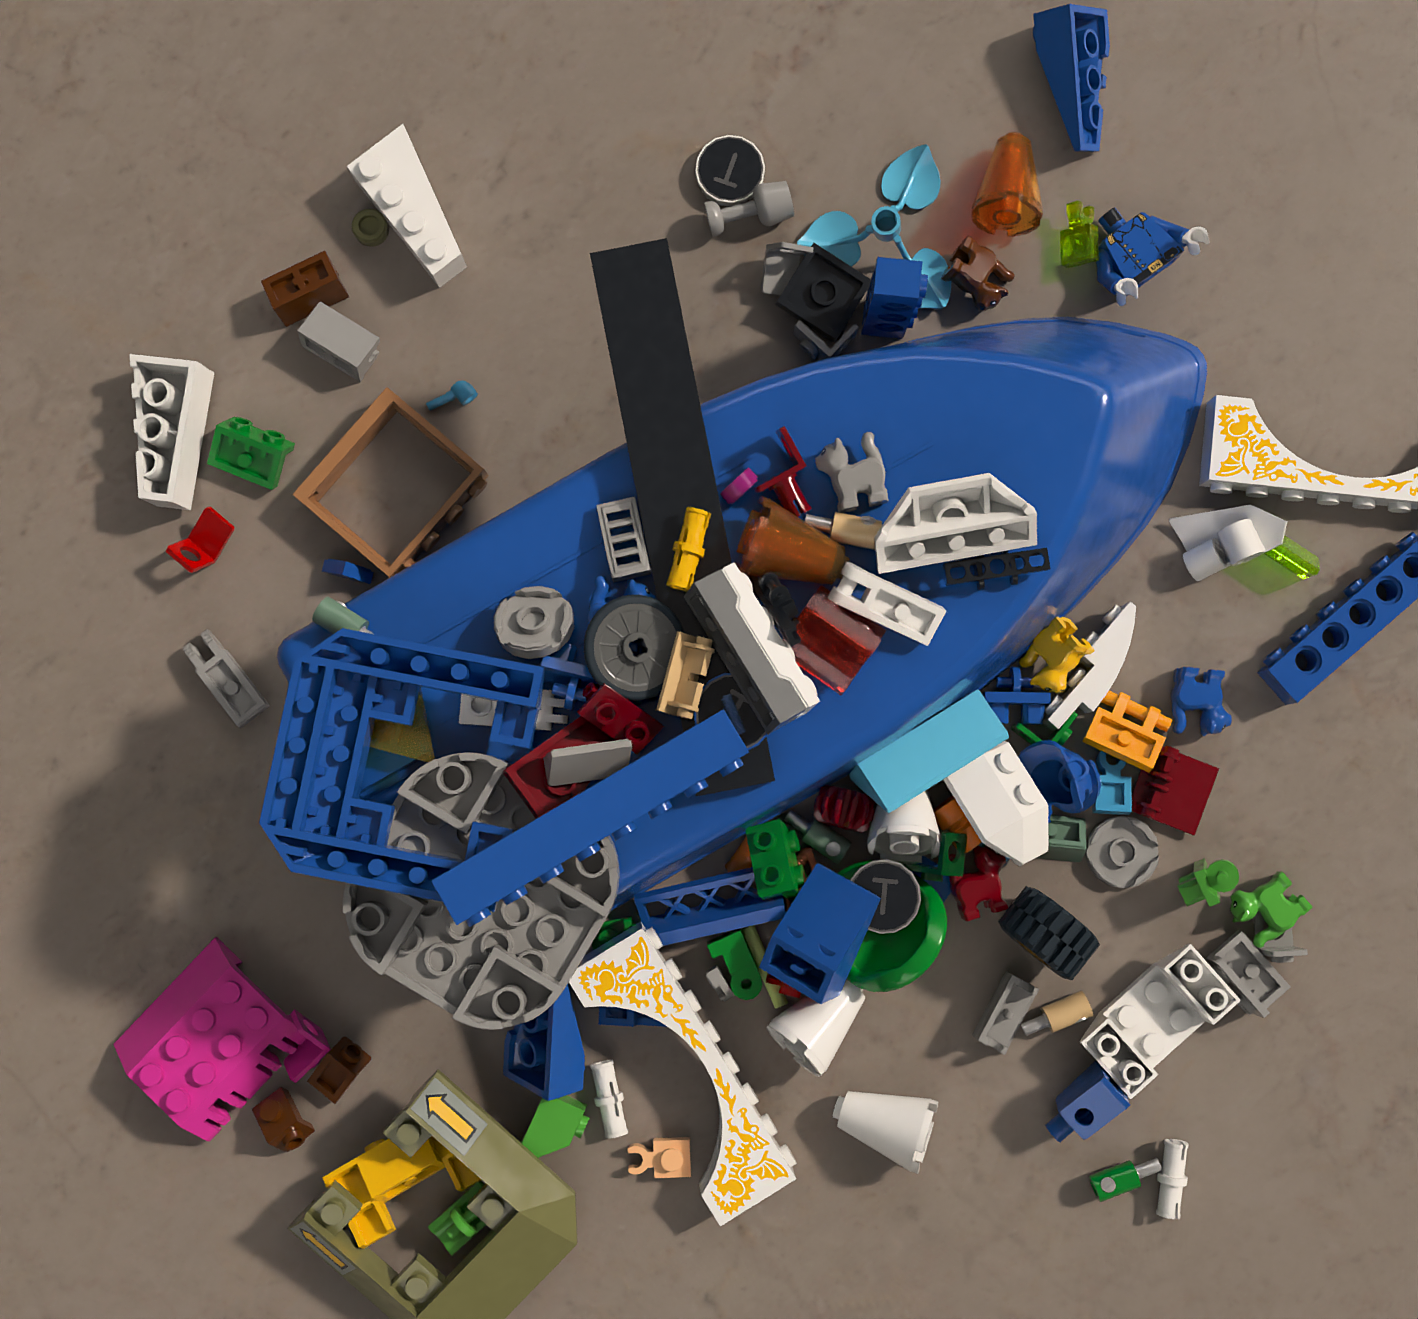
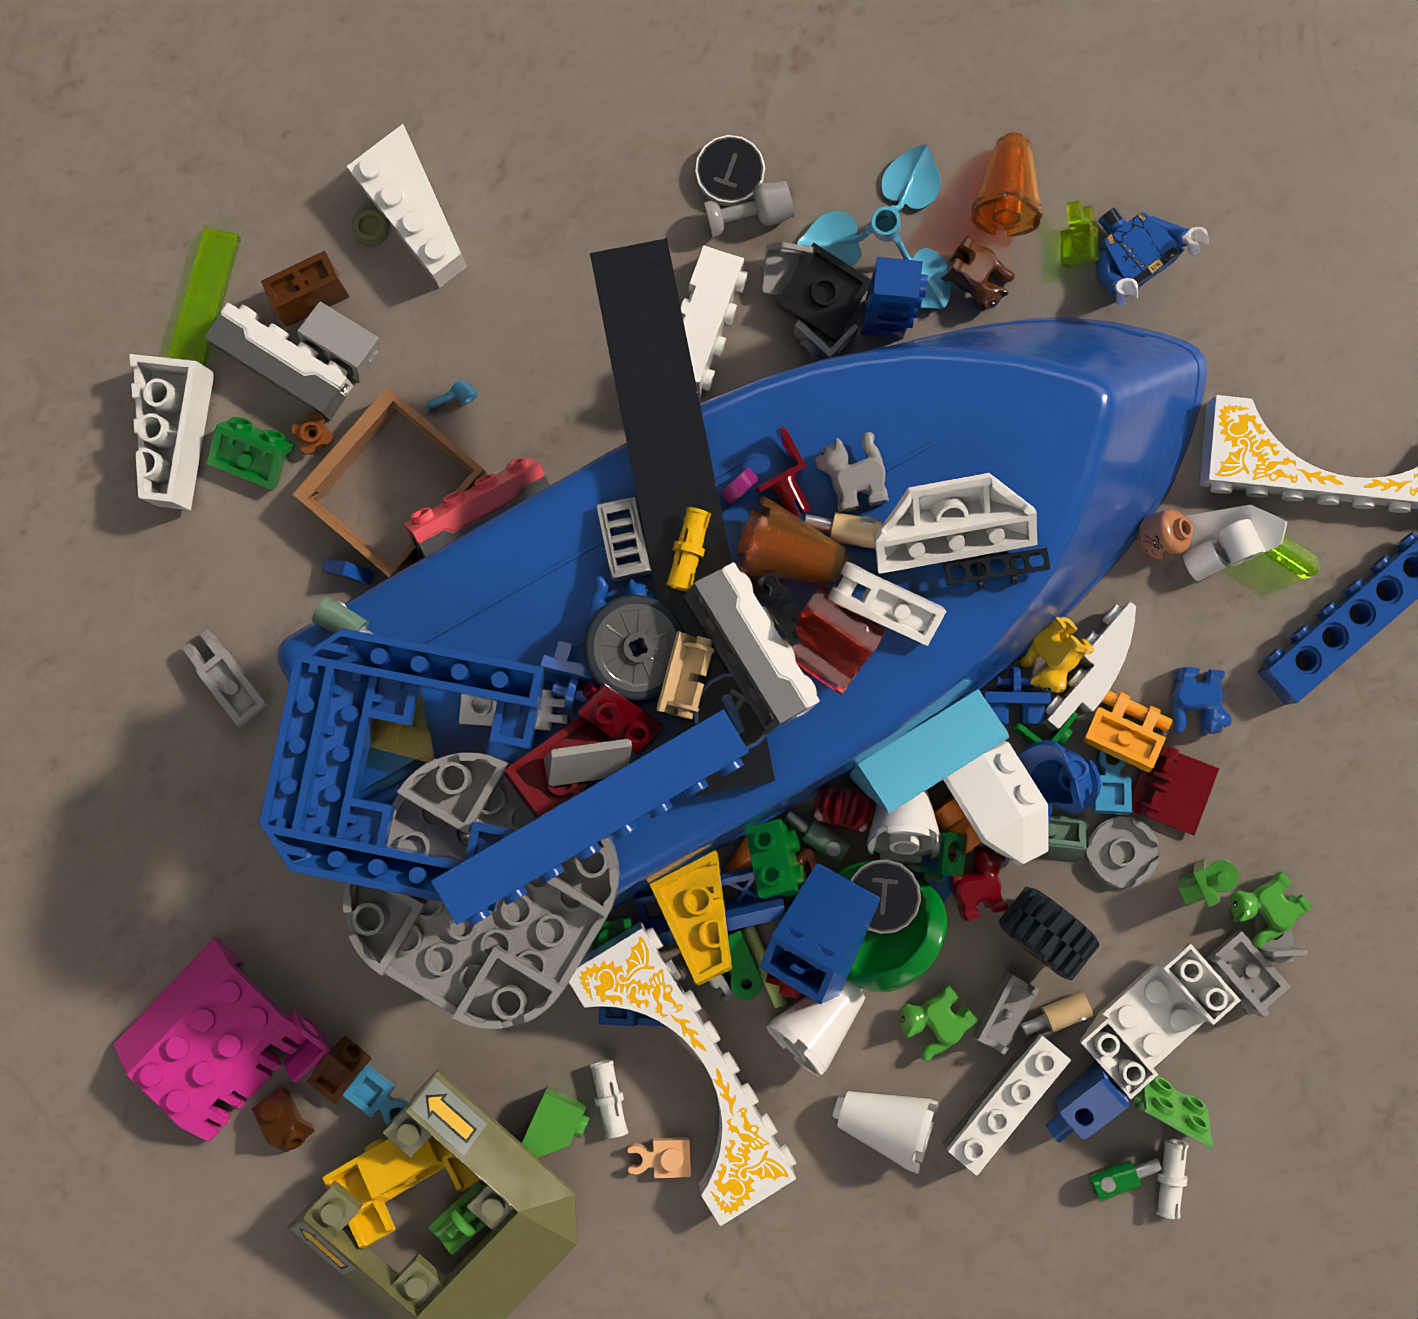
red bracket [165,507,235,573] -> none
light grey tile [494,586,574,659] -> none
blue wedge [503,984,585,1101] -> none
blue wedge [1033,4,1110,152] -> none
none -> clear neon green tile [167,226,241,366]
none -> piece [204,302,353,421]
none -> dark orange plate [292,413,334,454]
none -> dark azure plate [343,1064,409,1125]
none -> coral piece [403,457,550,559]
none -> yellow wing [650,851,732,986]
none -> white wedge [681,246,748,400]
none -> bright green animal [899,984,979,1062]
none -> white piece [942,1032,1071,1176]
none -> bright green hinge [1131,1076,1213,1149]
none -> nougat head [1136,509,1193,560]

